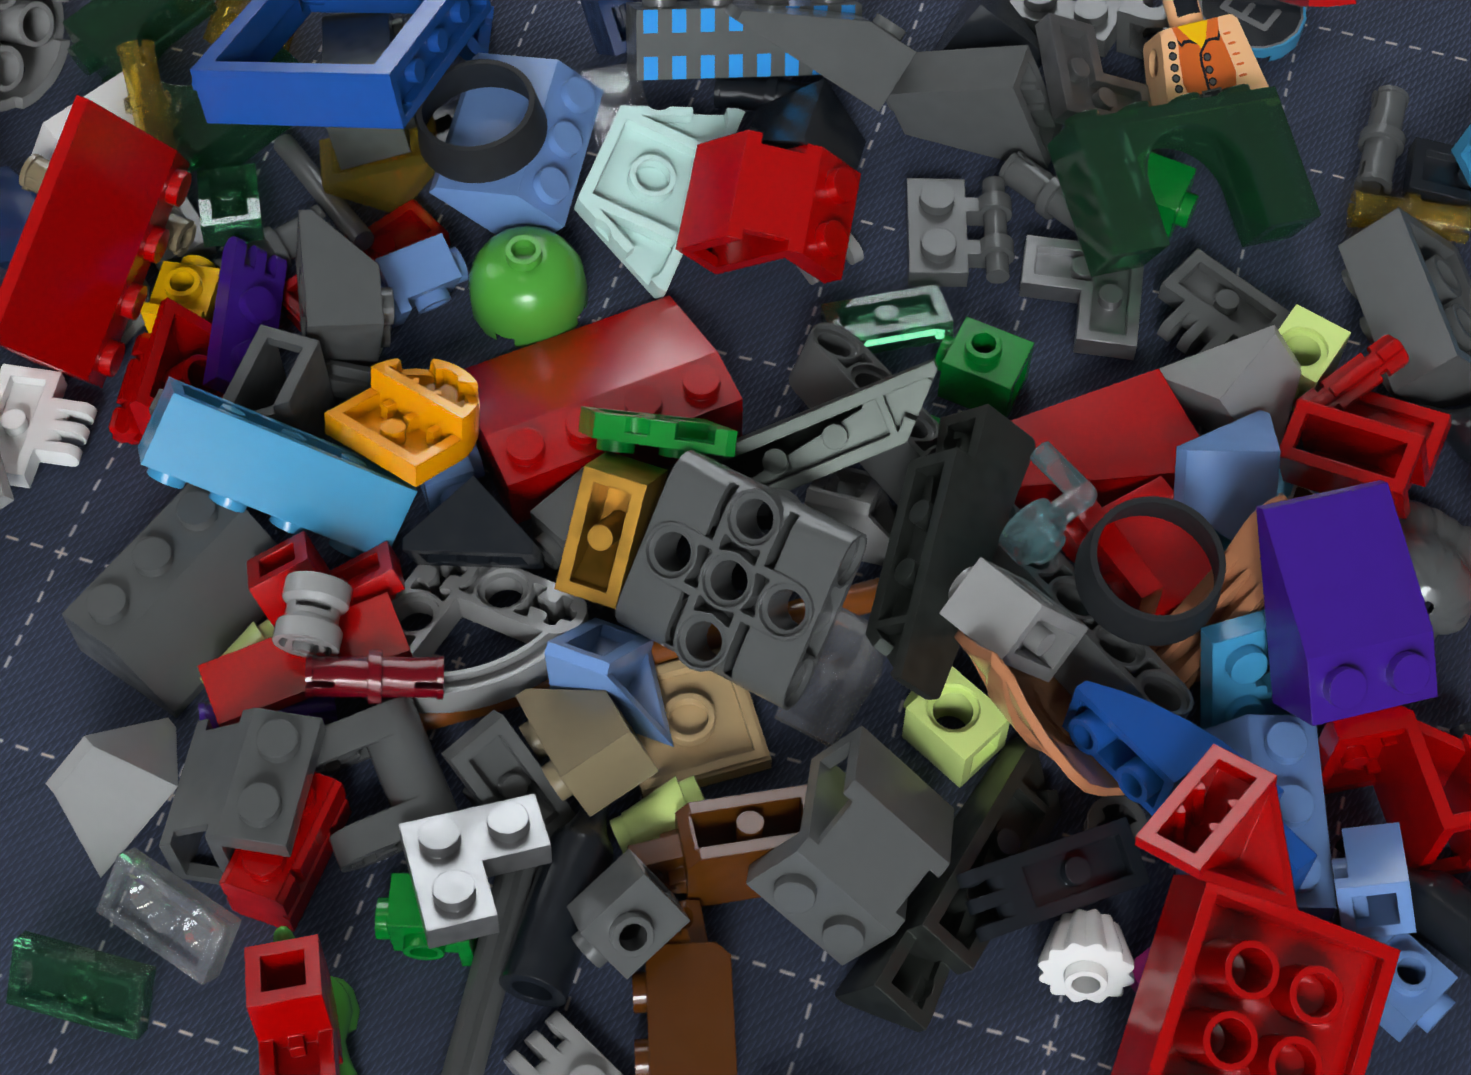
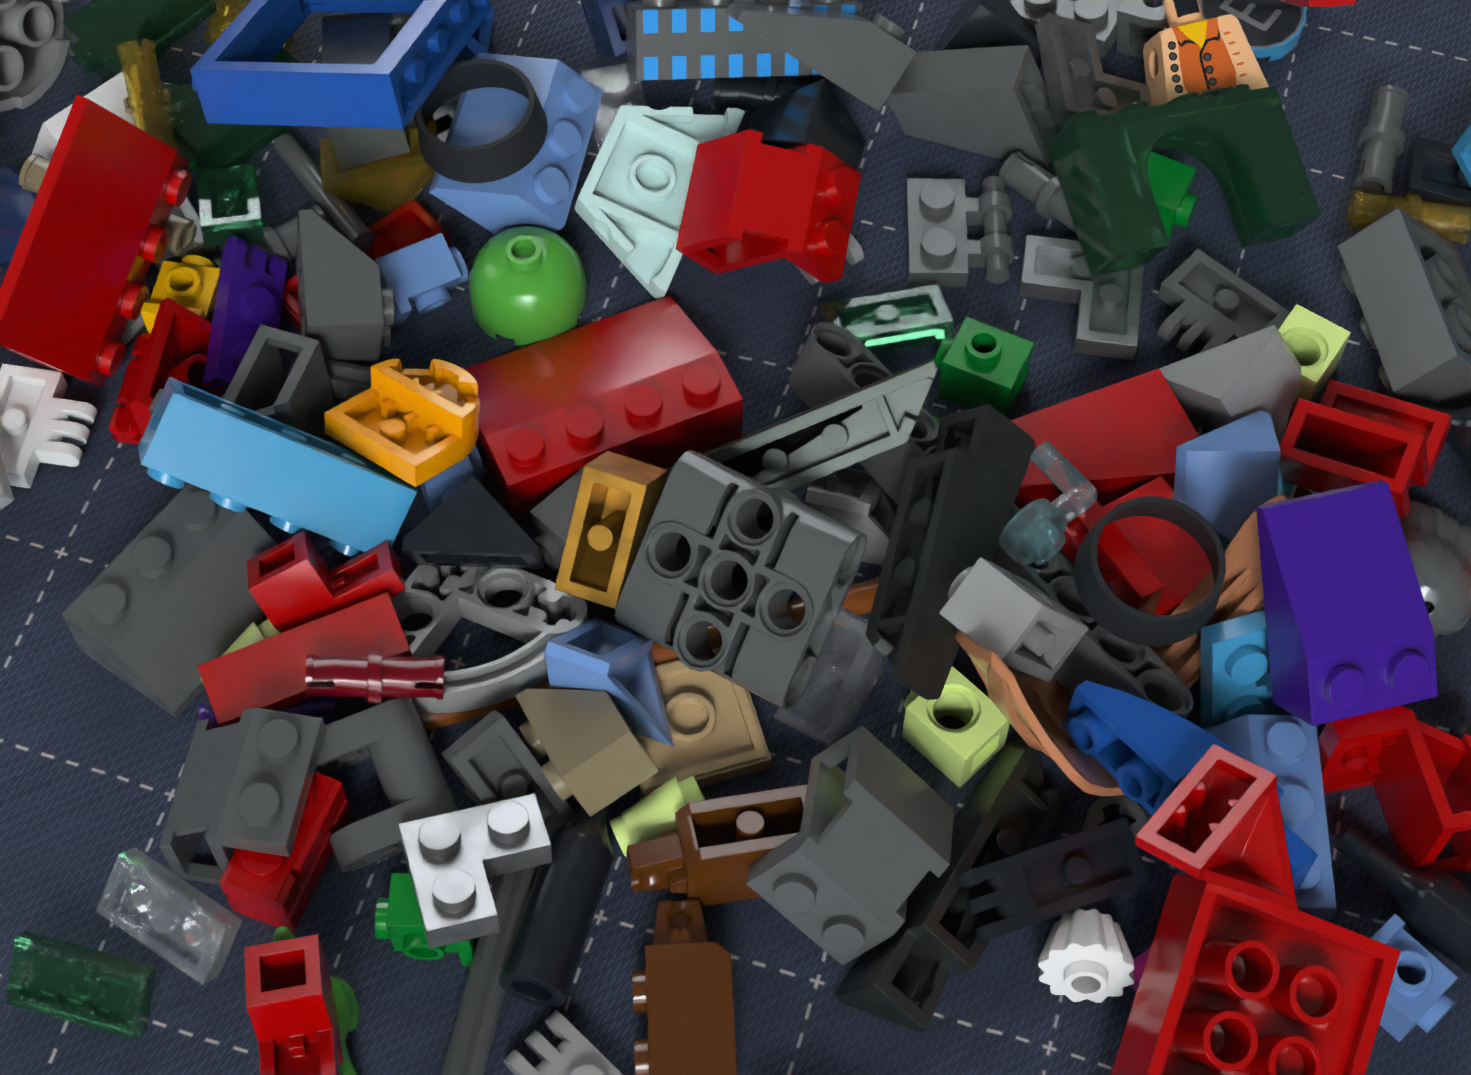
light grey slope [45,718,178,878] -> none
light grey wheel [272,571,353,658] -> none
dark grey brick [567,849,690,979] -> none
green wing [578,406,738,459] -> none
red axle [1294,334,1409,411] -> none
medium blue brick [1332,822,1417,938] -> none

